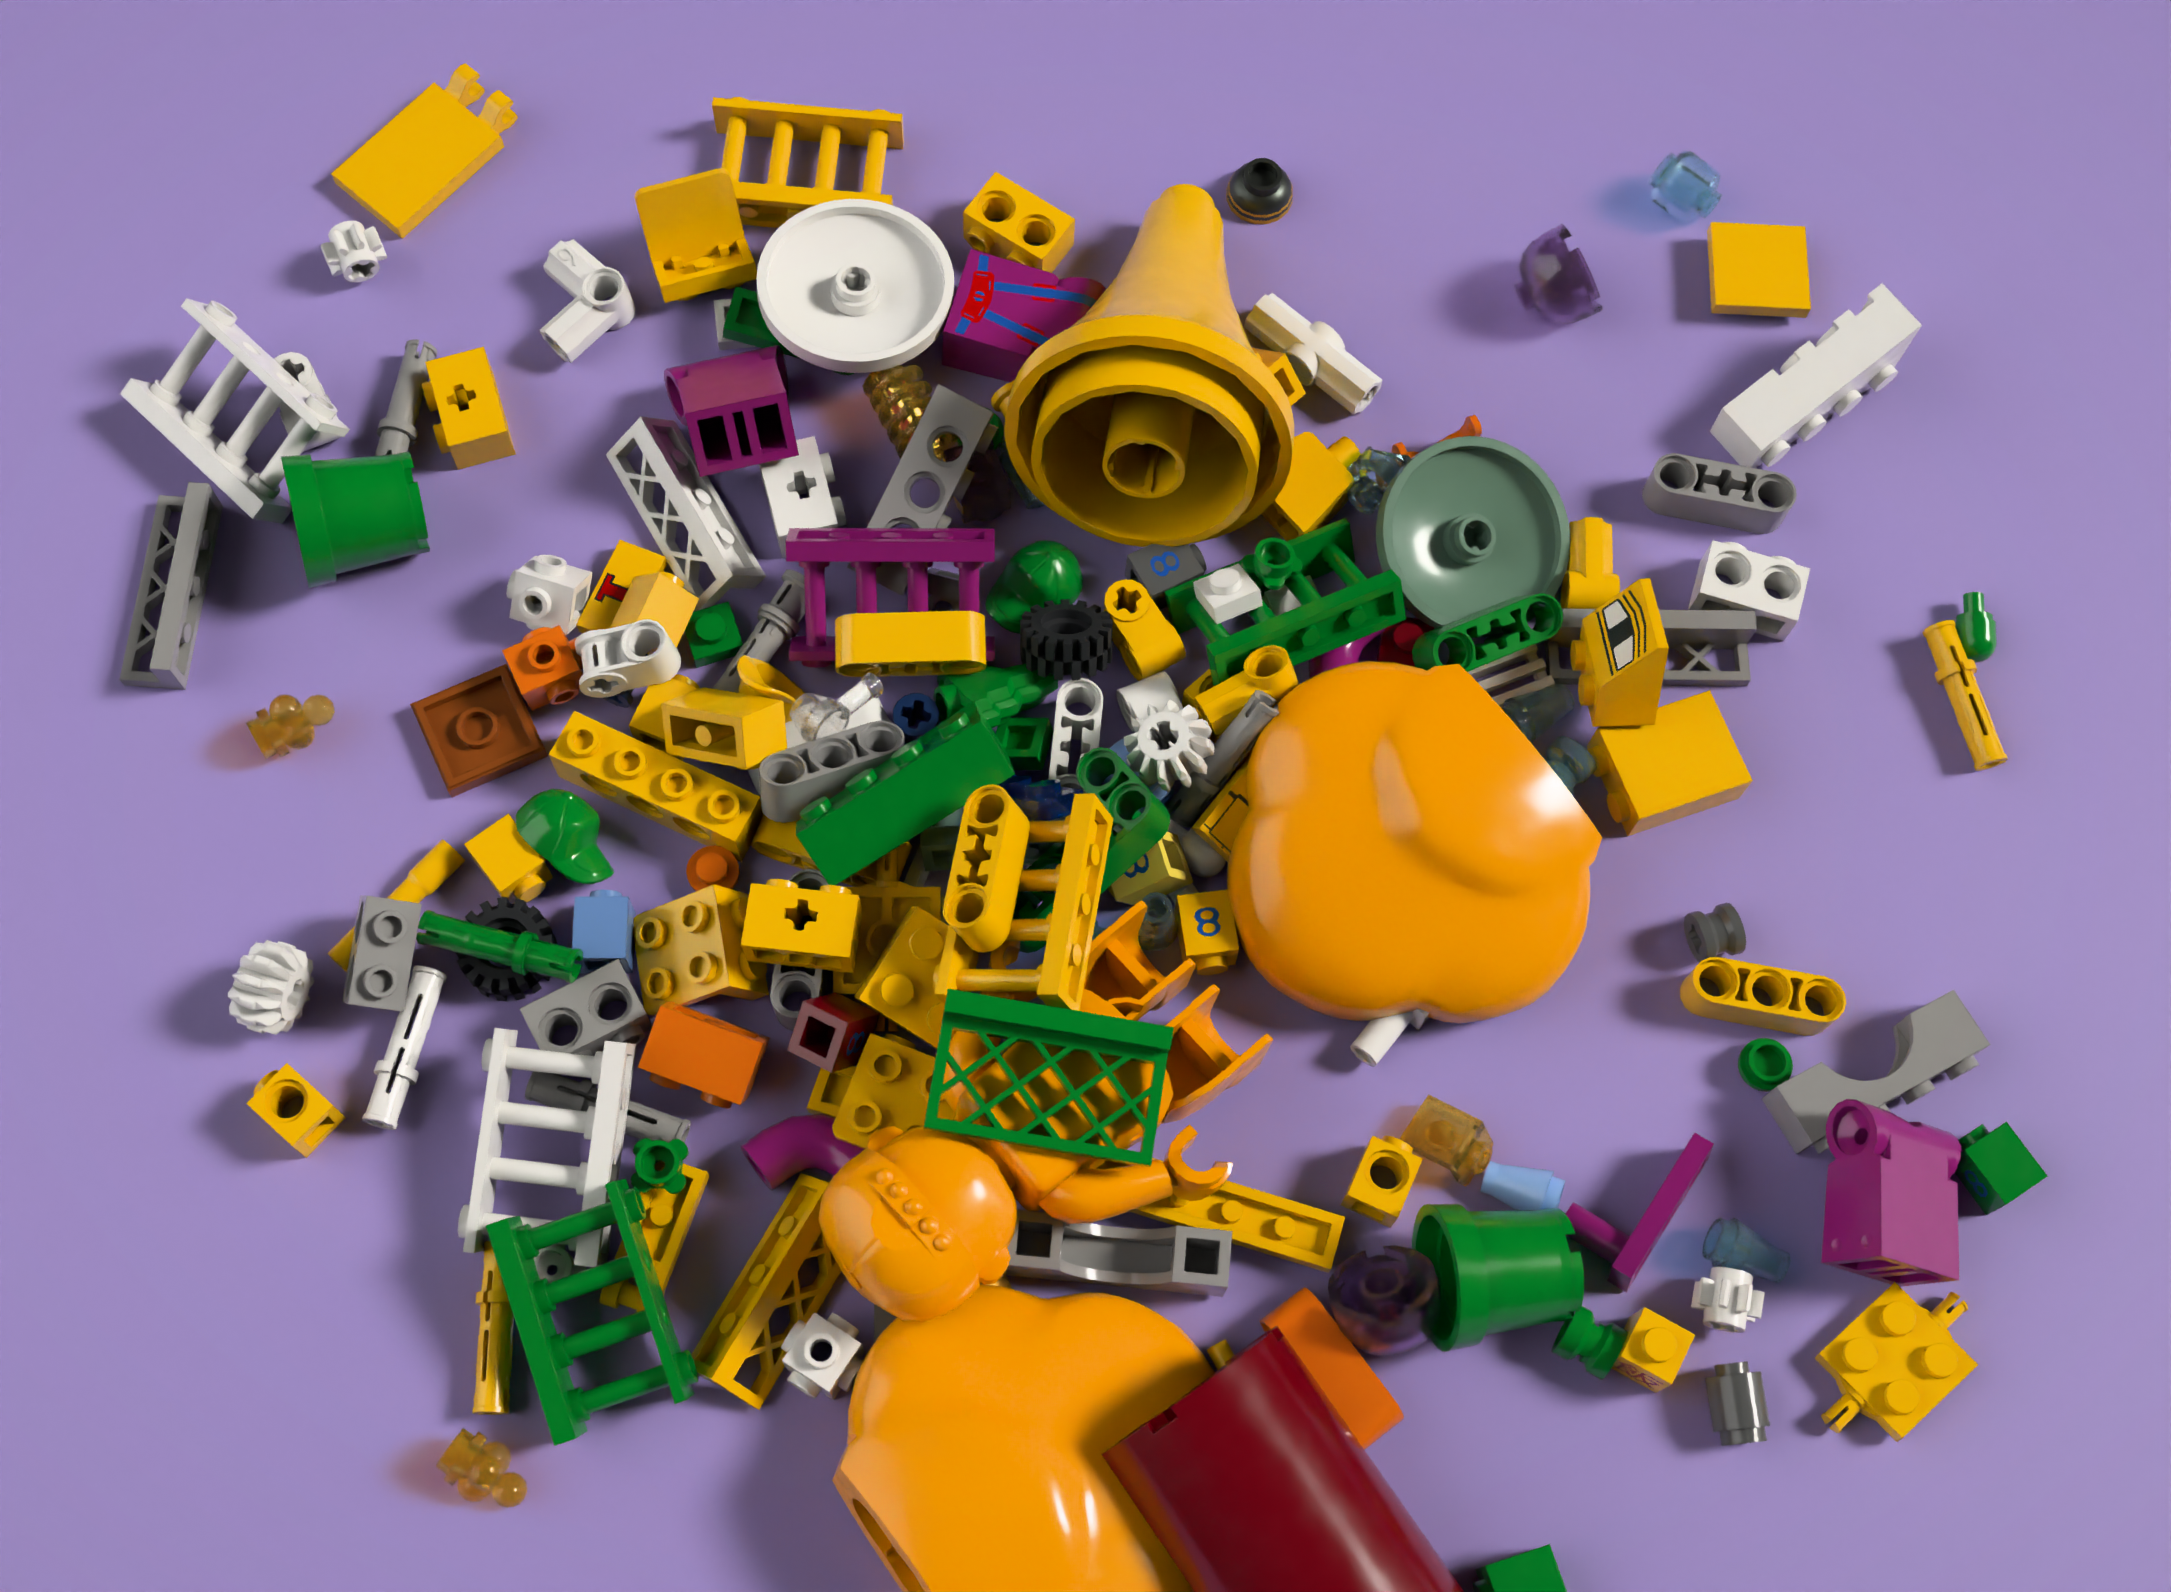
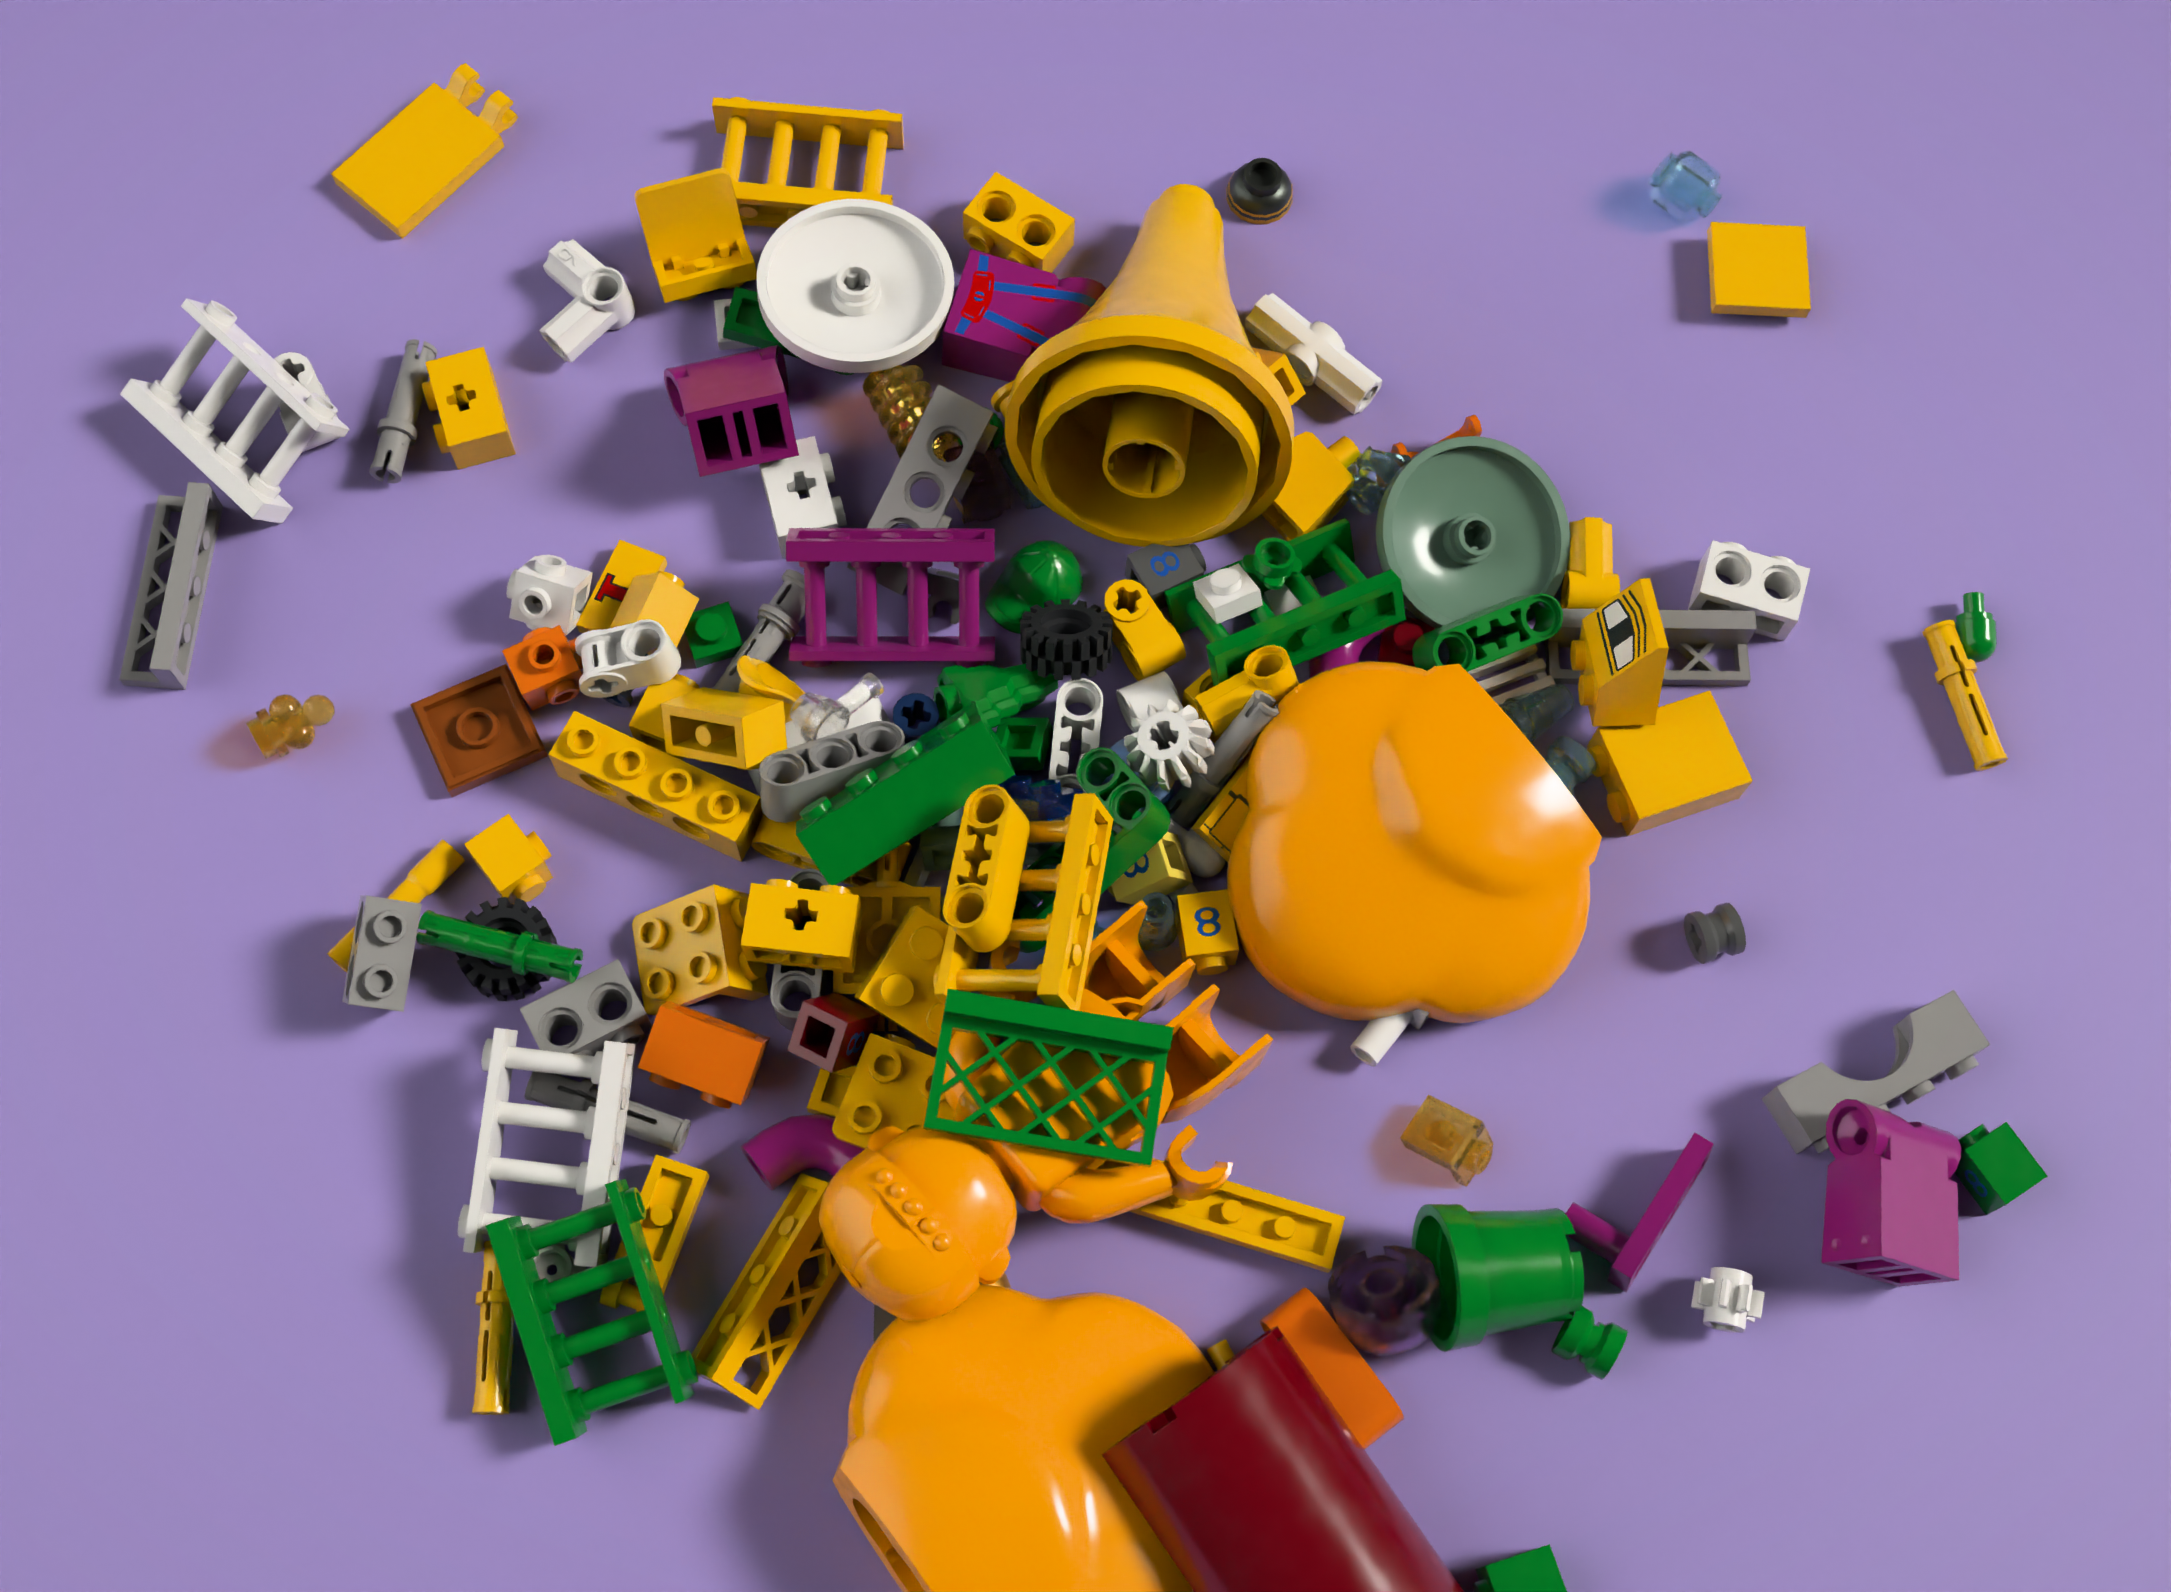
white gear [228,940,314,1035] -> none
yellow brick [246,1063,346,1158] -> none
green piece [281,452,430,588] -> none
white gear [320,221,387,282] -> none
white pin [362,965,447,1130] -> none
clear yellow piece [435,1428,528,1508] -> none
green piece [516,789,615,884] -> none
medium blue brick [572,890,636,973] -> none
white fence [606,417,766,611] -> none
green plate [631,1138,689,1194] -> none
orange plate [686,845,740,891] -> none
white brick [781,1312,865,1400] -> none
yellow beam [835,611,986,677] -> none
light grey arch [1005,1209,1232,1297] -> none
yellow brick [1341,1135,1423,1228] -> none
light blue cone [1480,1161,1566,1210] -> none
clear purple cylinder [1514,224,1603,324] -> none
yellow brick [1611,1307,1695,1393] -> none
light grey beam [1642,453,1797,534] -> none
yellow beam [1680,957,1846,1036] -> none
clear light blue cone [1702,1218,1791,1283] -> none
dark grey brick [1705,1361,1770,1446] -> none
white wedge [1710,283,1922,468] -> none
green plate [1738,1038,1793,1092] -> none
yellow plate [1815,1282,1978,1442] -> none

